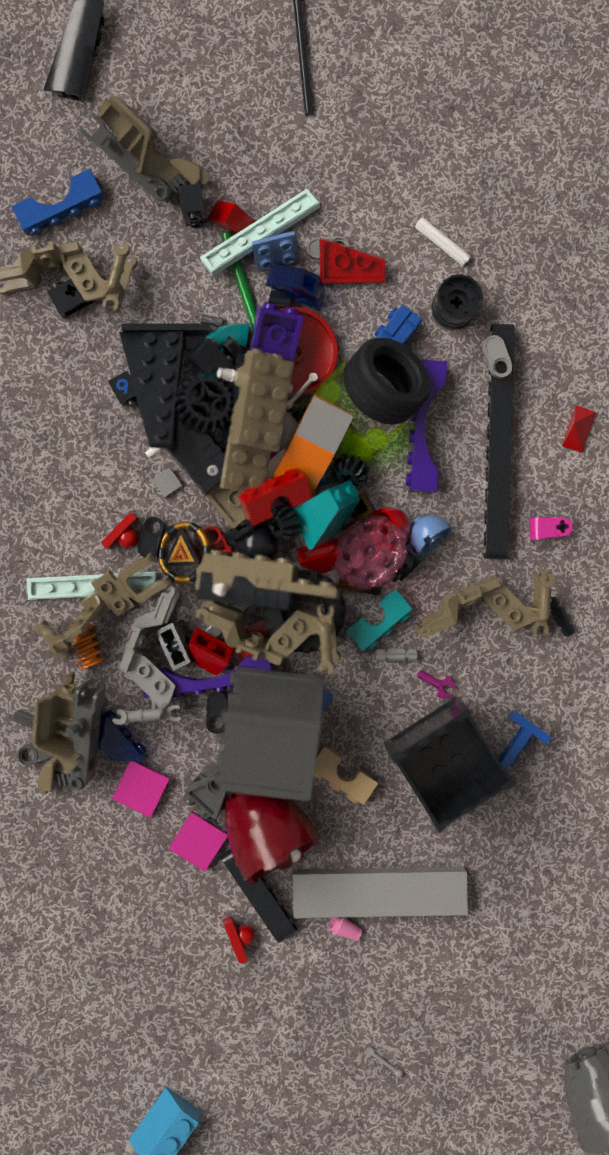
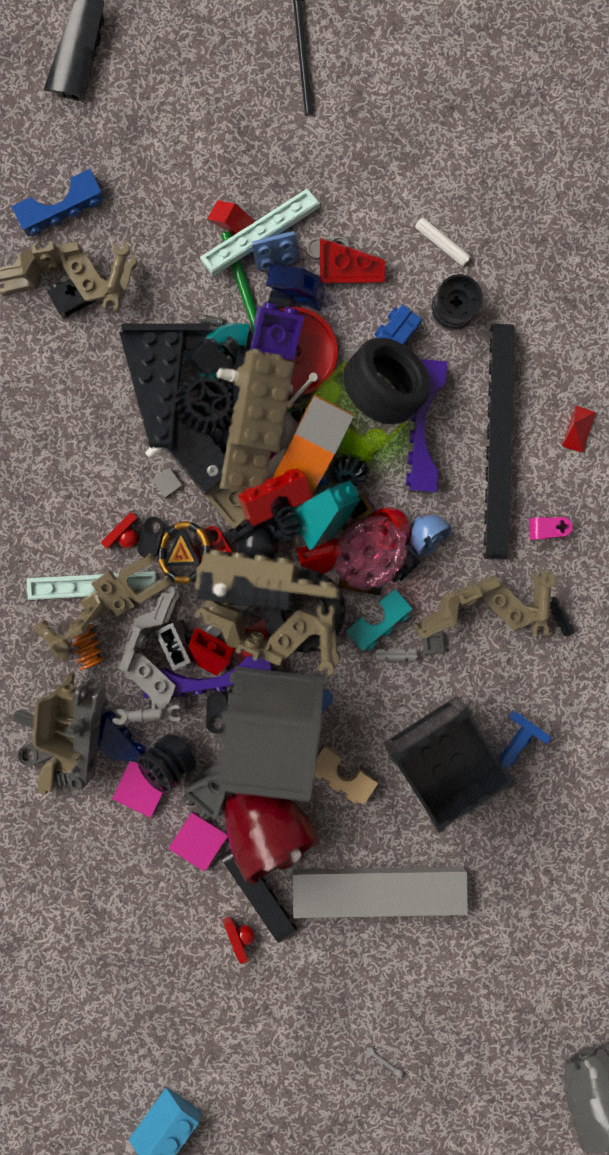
dark tan piece [75,94,210,201] -> none
black brick [108,371,138,408] -> none
black brick [178,183,207,228] -> none
bright pink cone [329,917,362,941] -> none
magenta bar [417,670,457,698] -> none
light grey piece [482,335,512,379] -> none
none -> black wheel [137,734,197,794]
none -> dark grey tile [422,631,446,655]

